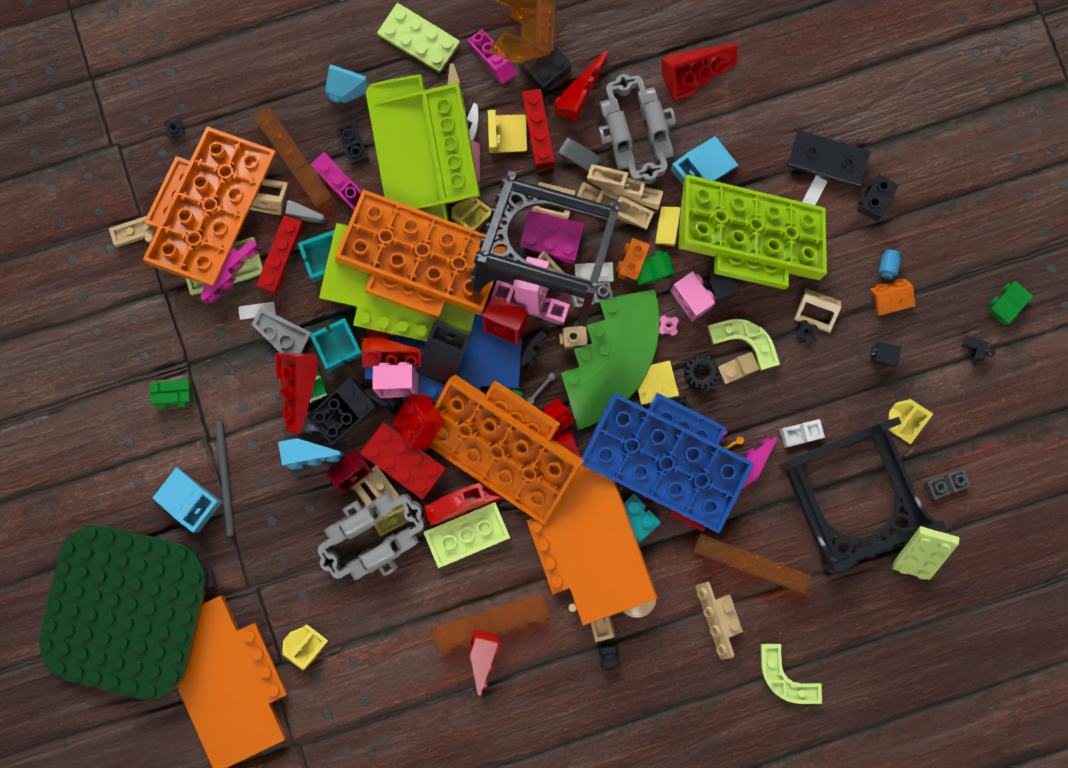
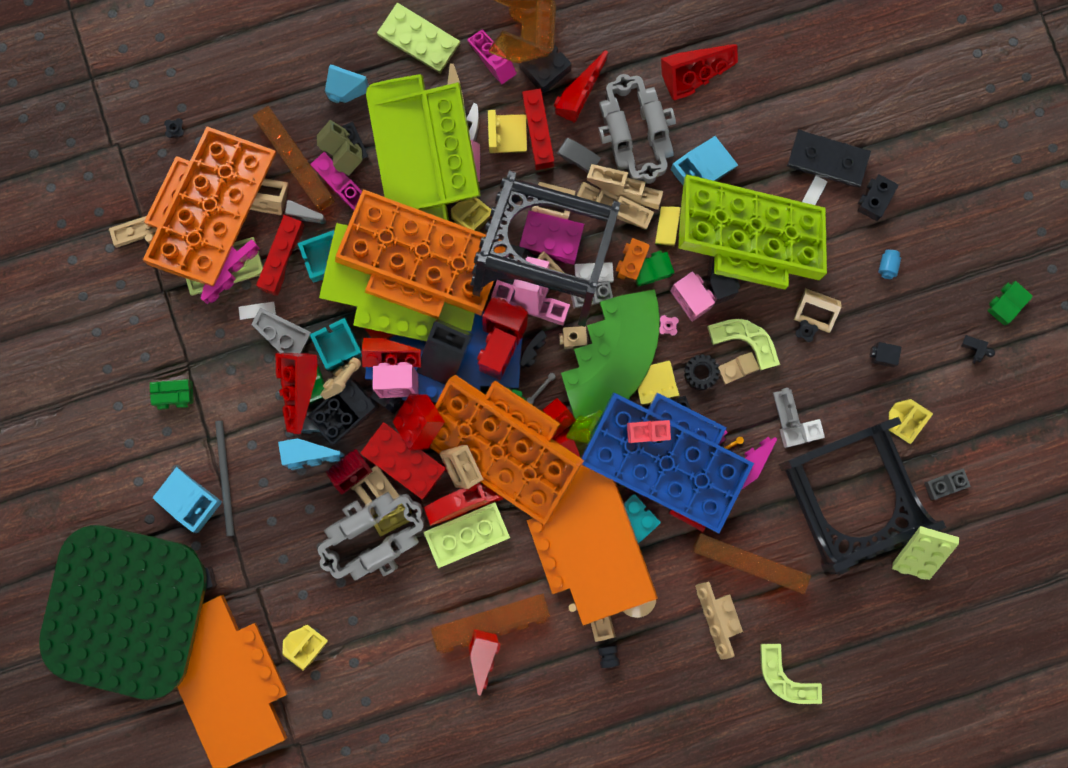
orange bracket [870,279,915,316] -> none
none -> olive brick [317,120,362,176]
none -> tan plate [320,358,361,400]
none -> tan tile [439,445,483,489]
none -> red brick [477,328,517,381]
none -> clear neon green slope [566,410,603,443]
none -> coral slope [627,420,671,443]
none -> light grey hinge [773,388,801,430]

